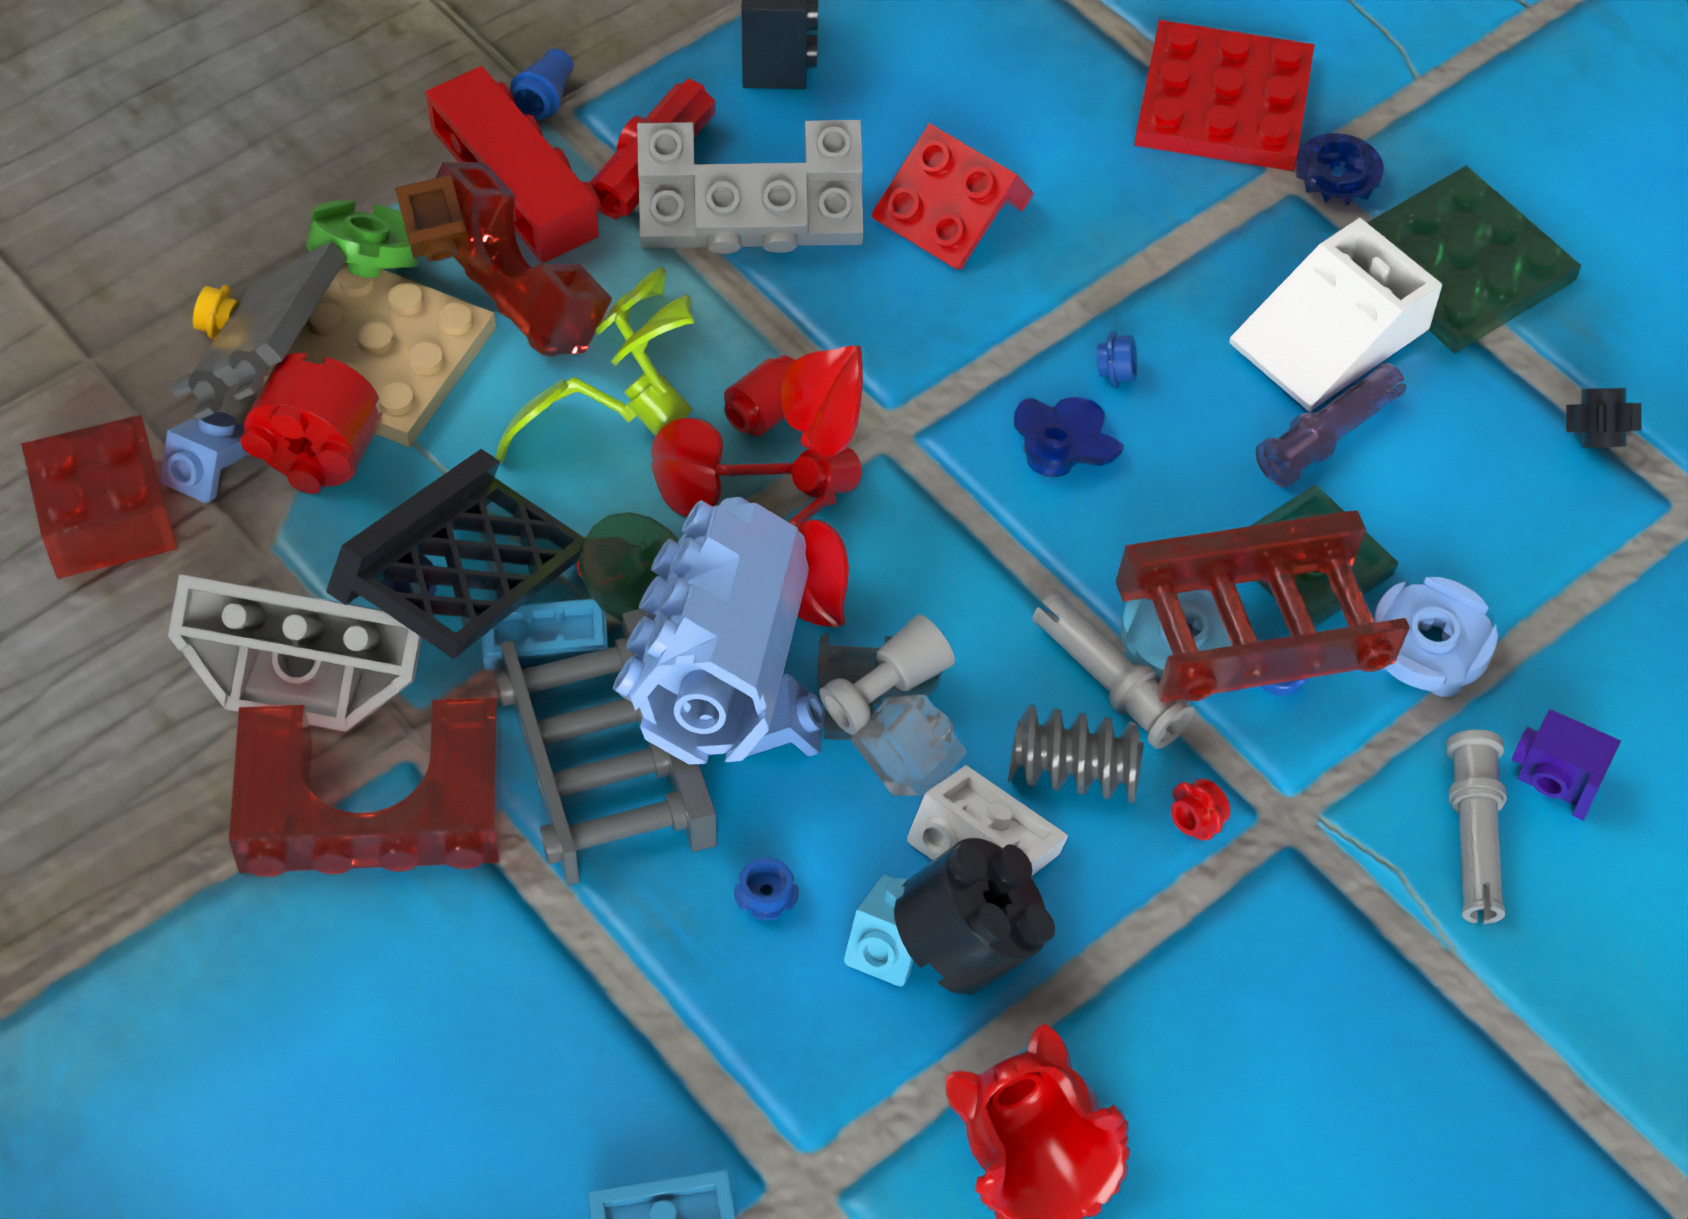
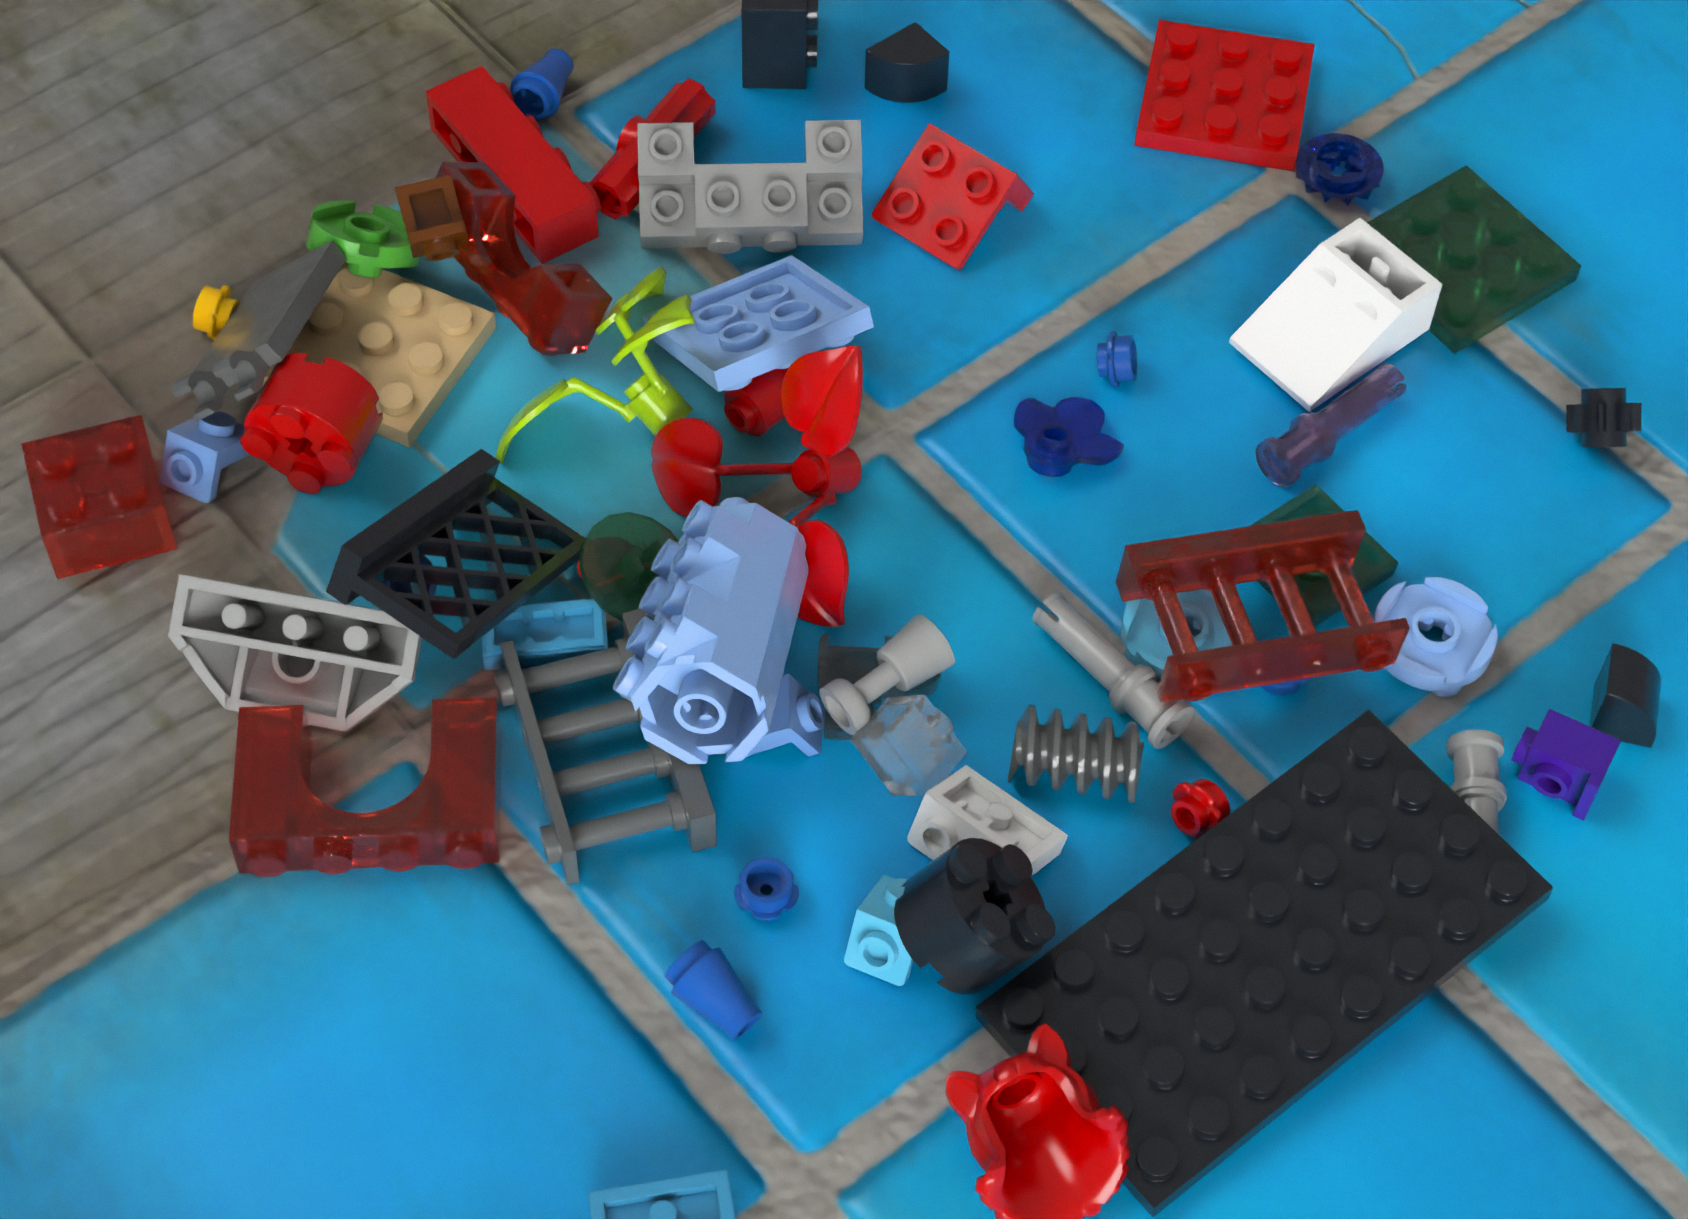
none -> light blue plate [642,255,874,392]
none -> blue cone [665,940,763,1041]
none -> black brick [865,22,950,103]
none -> black plate [976,709,1553,1217]
none -> black brick [1589,643,1661,748]

